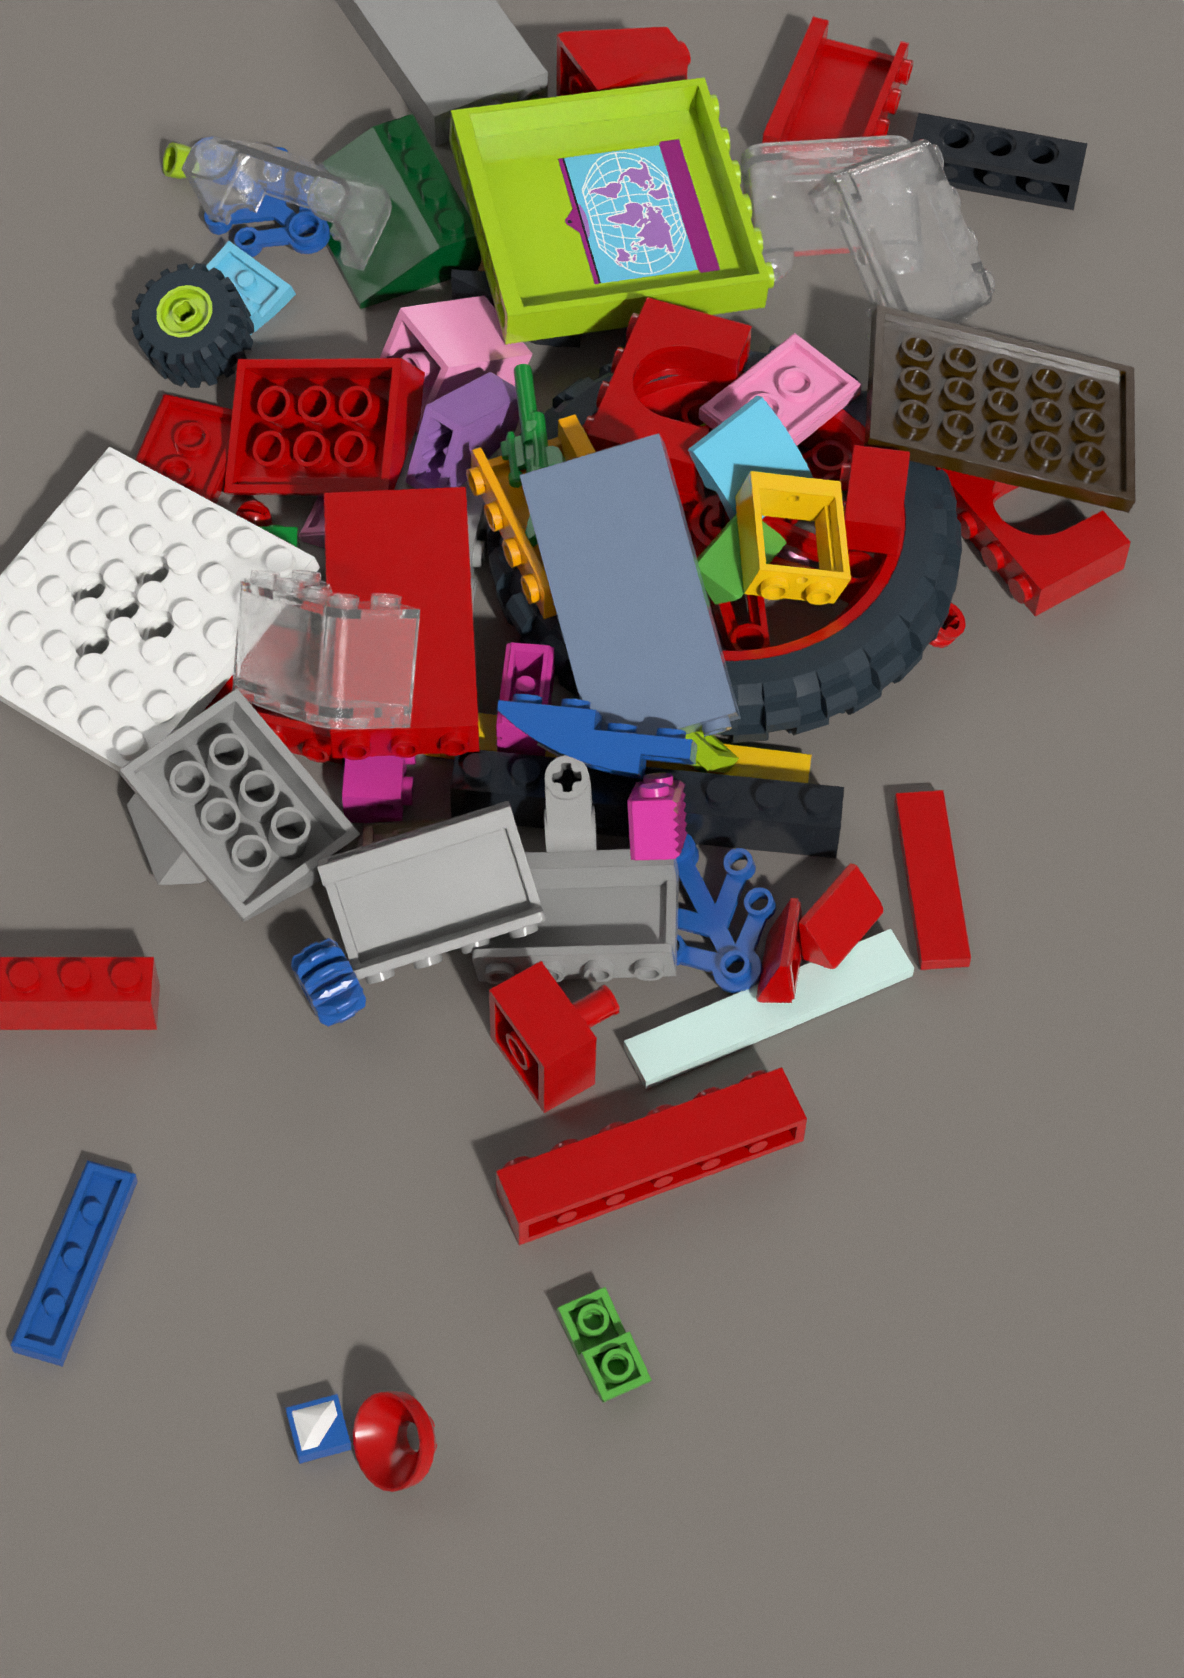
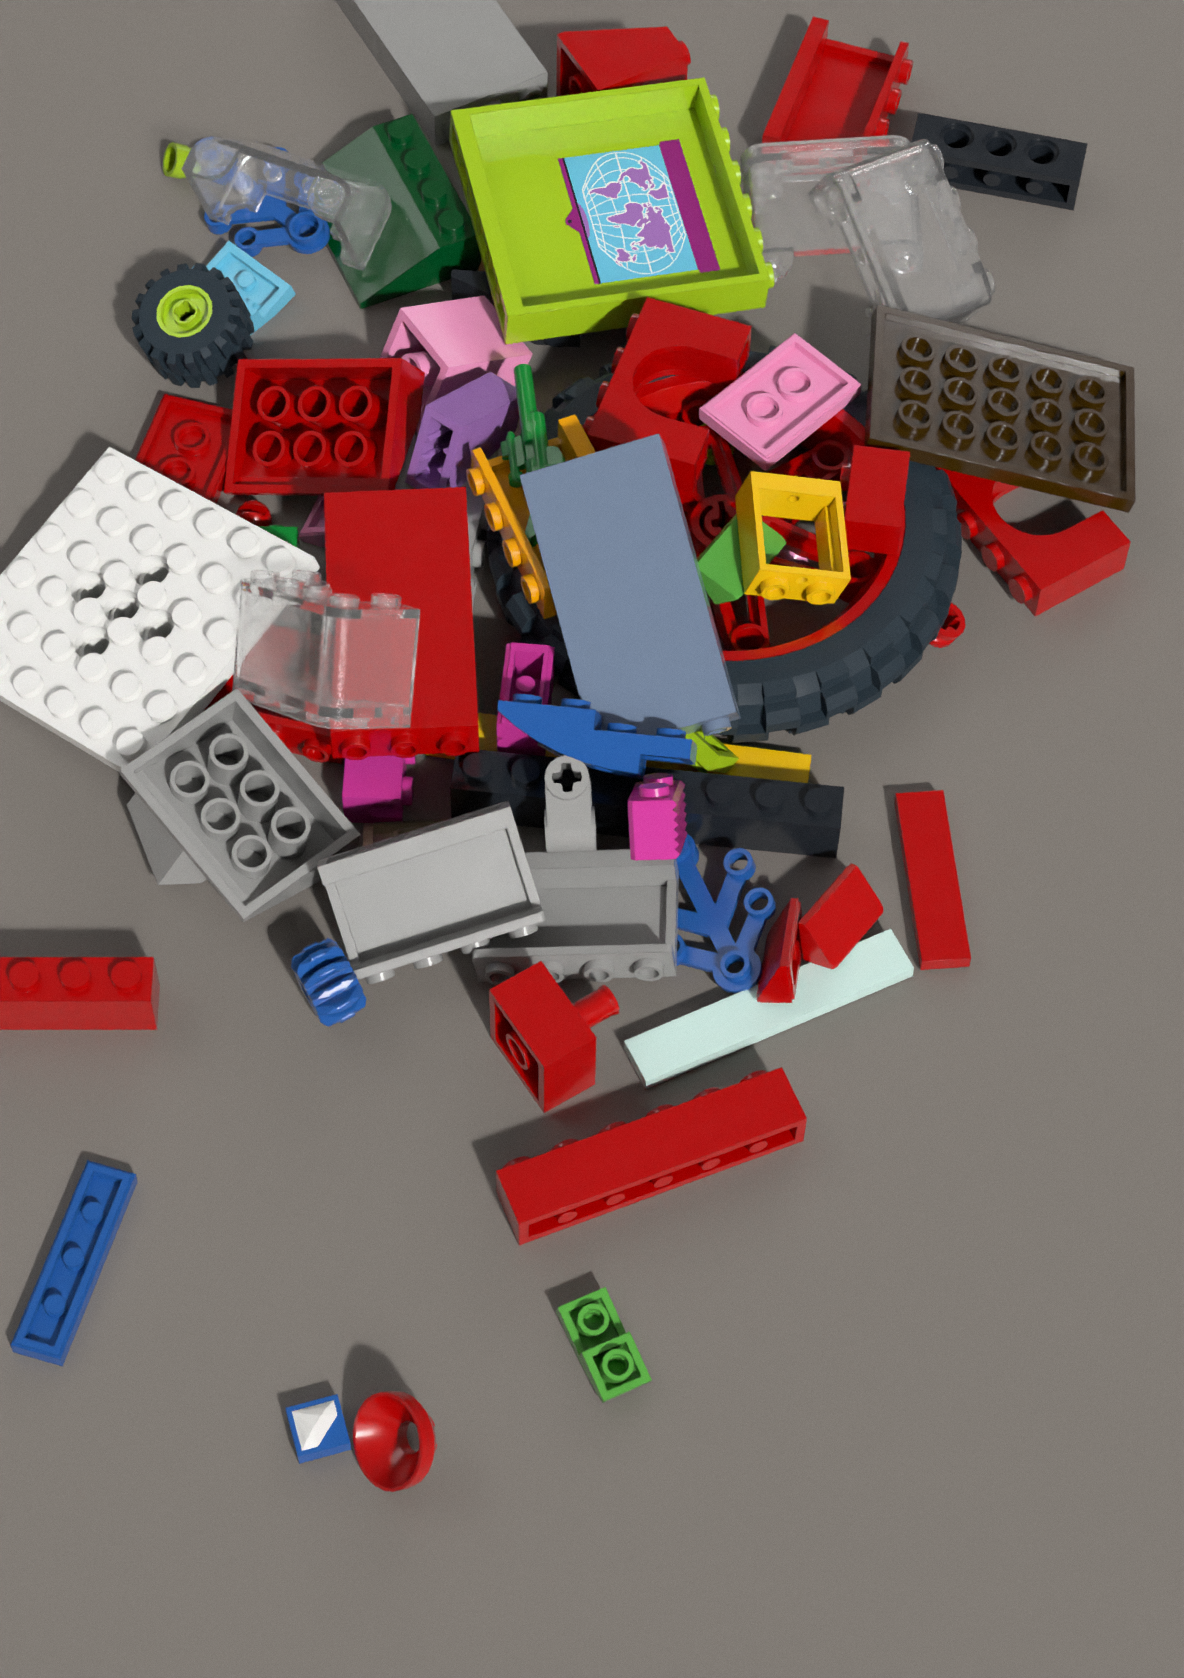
medium azure slope [688,395,813,520] -> none

